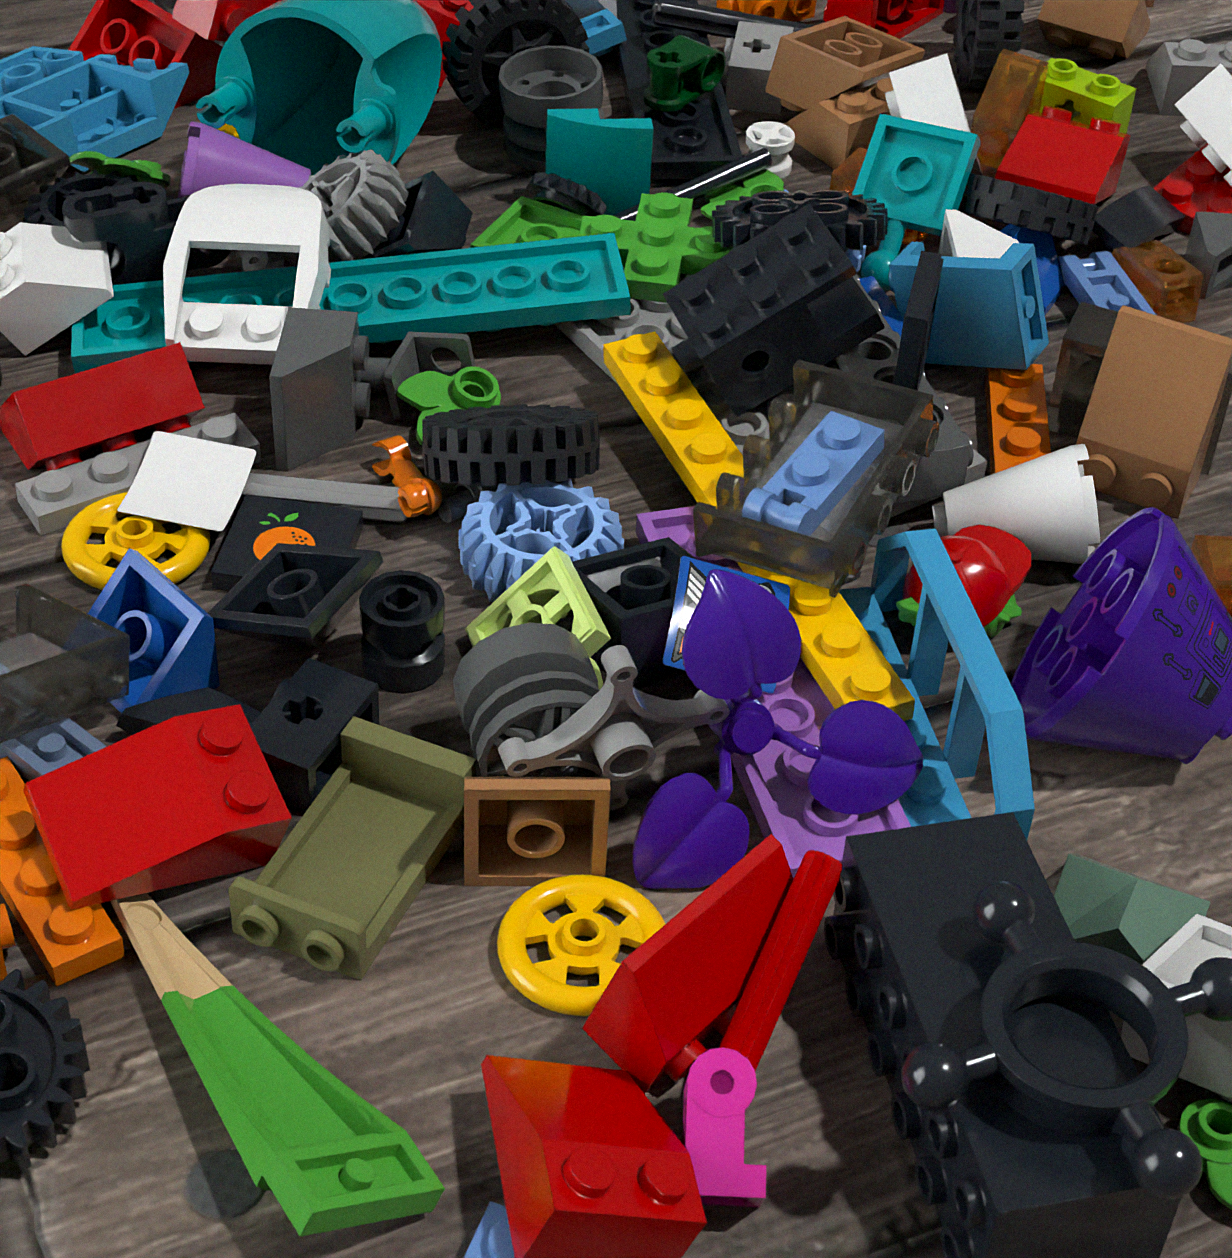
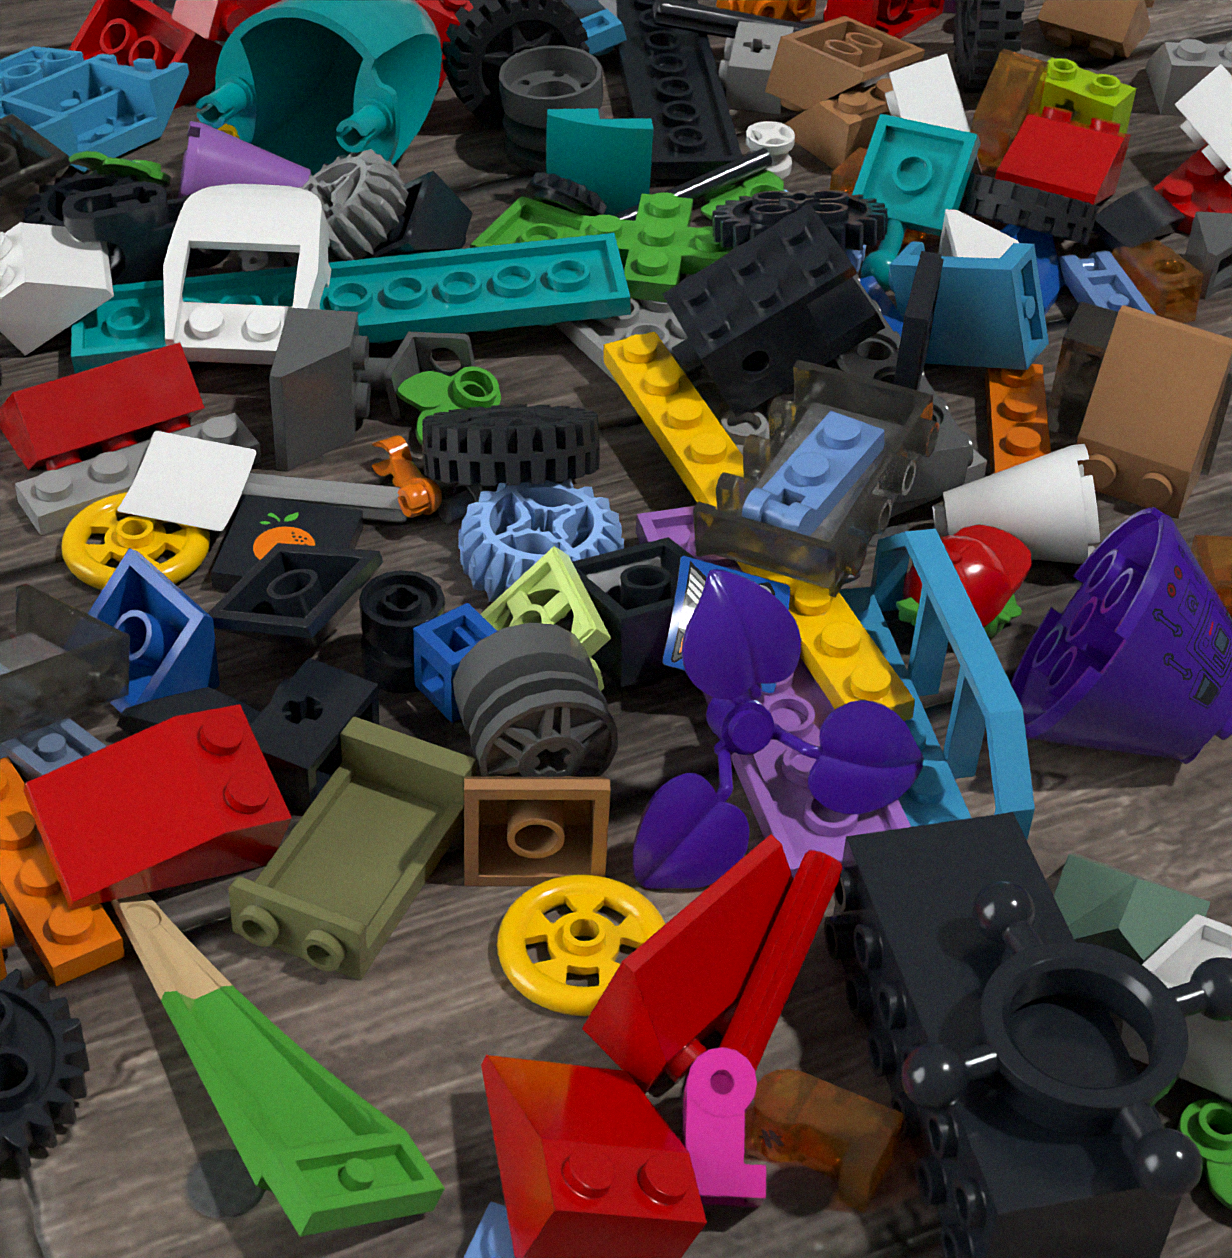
light grey piece [498,645,730,811] -> none
dark green piece [643,35,726,112] -> none
none -> blue brick [413,603,497,723]
none -> clear orange leg [750,1069,903,1214]

